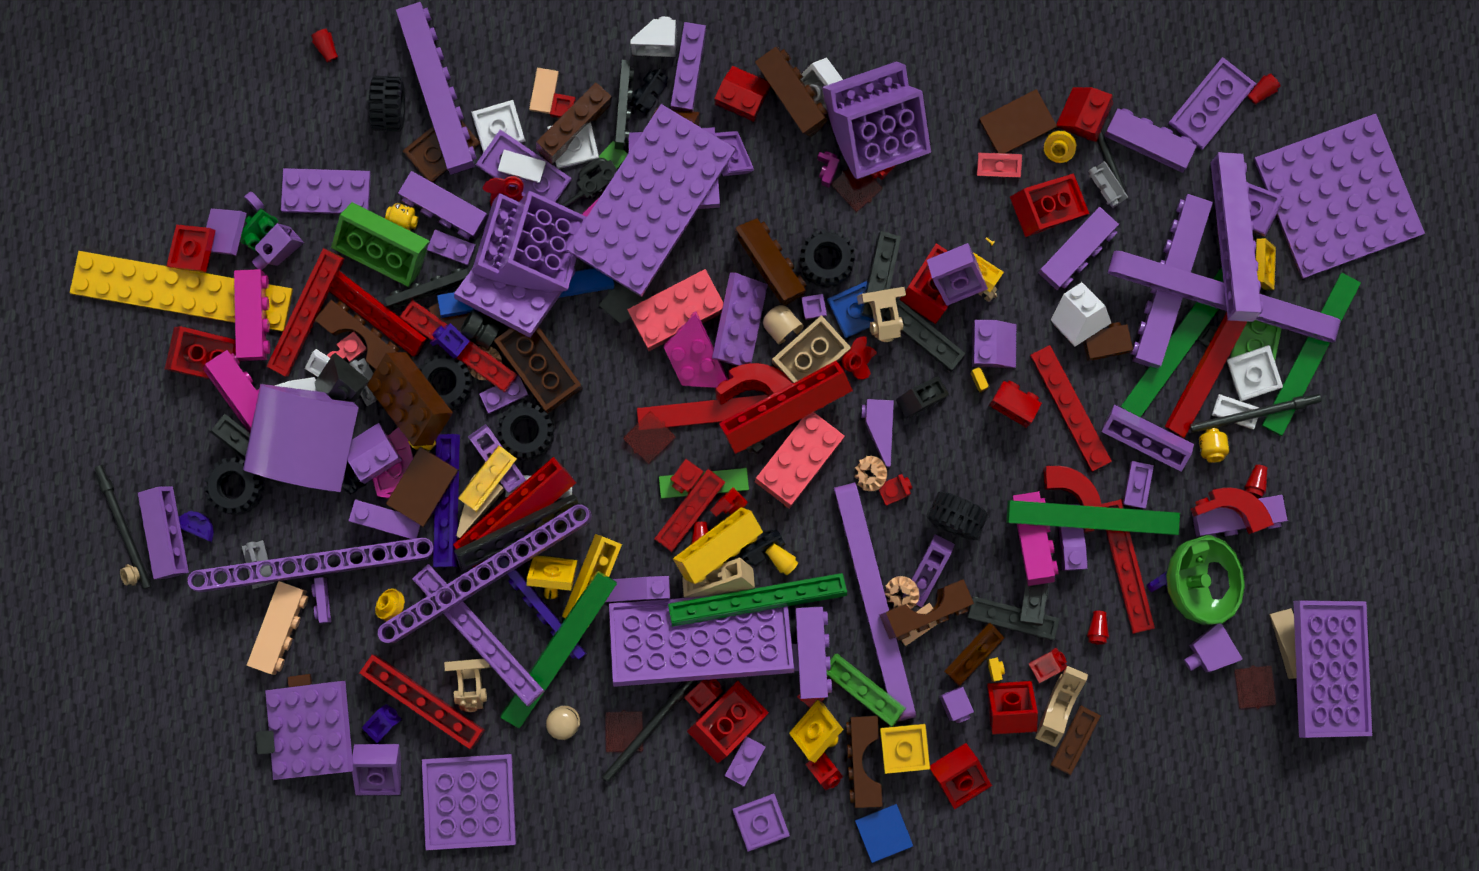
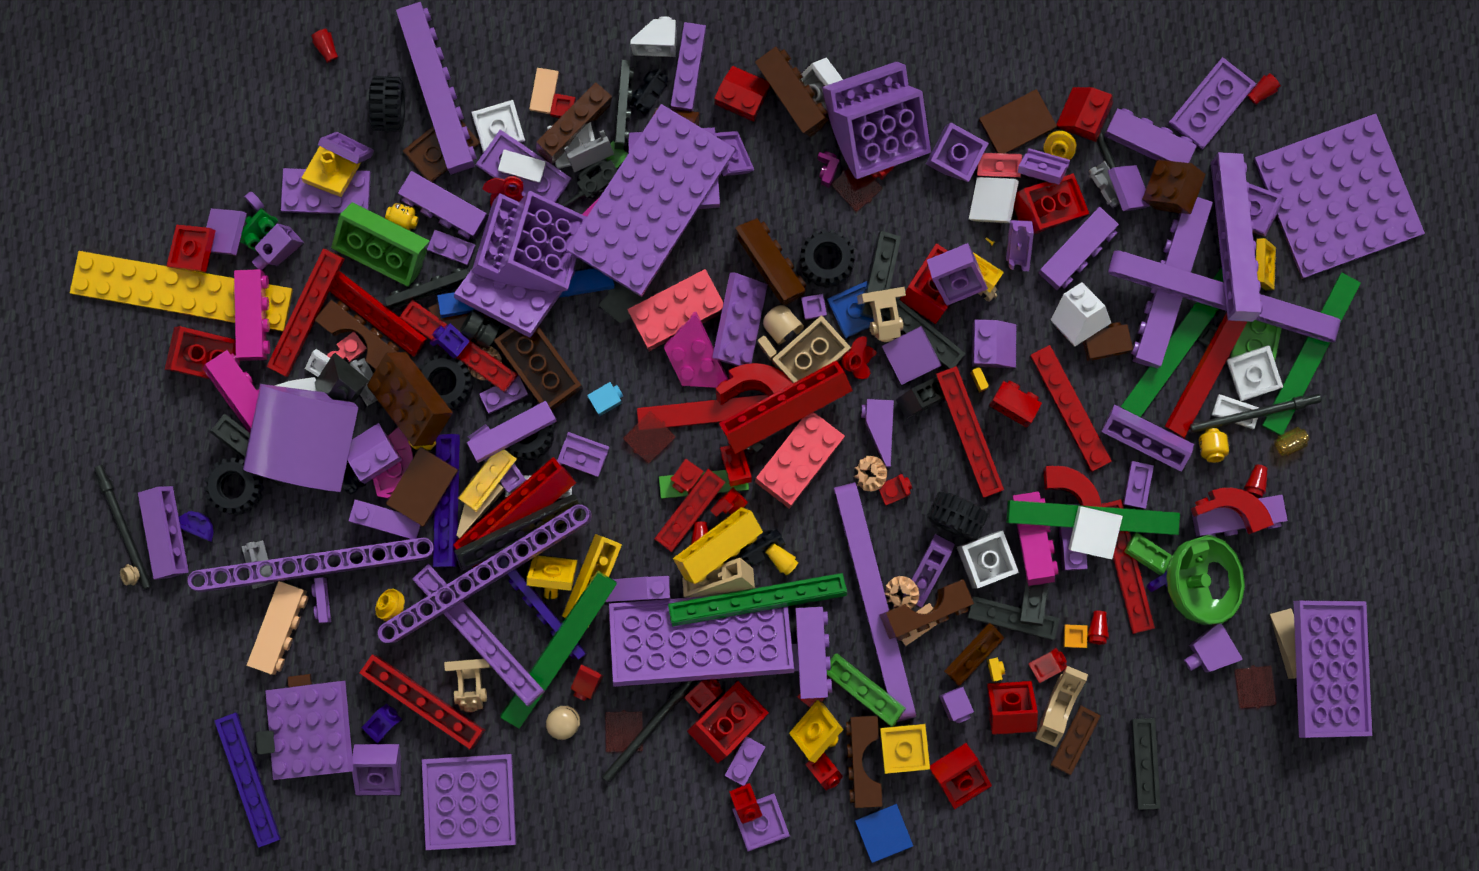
none -> dark purple plate [214,713,281,848]
none -> yellow tile [301,146,361,197]
none -> medium lavender tile [318,132,374,164]
none -> medium lavender tile [467,401,557,463]
none -> medium lavender plate [557,432,610,477]
none -> light grey hinge [564,130,614,172]
none -> red slope [571,665,604,701]
none -> medium azure brick [587,382,623,416]
none -> red plate [720,445,752,487]
none -> red bracket [729,783,762,824]
none -> tan tile [757,336,777,360]
none -> medium lavender tile [882,326,941,385]
none -> medium lavender slope [926,122,989,182]
none -> red plate [936,366,1004,498]
none -> white brick [957,531,1019,588]
none -> white tile [969,177,1019,223]
none -> medium lavender hinge [1006,220,1034,271]
none -> medium lavender plate [1018,148,1070,184]
none -> light orange plate [1063,625,1087,648]
none -> white tile [1068,506,1123,559]
none -> medium lavender tile [1108,165,1150,211]
none -> bright green plate [1124,532,1172,576]
none -> pearl dark grey plate [1131,718,1161,810]
none -> reddish brown brick [1142,160,1206,214]
none -> clear yellow brick [1274,427,1309,456]

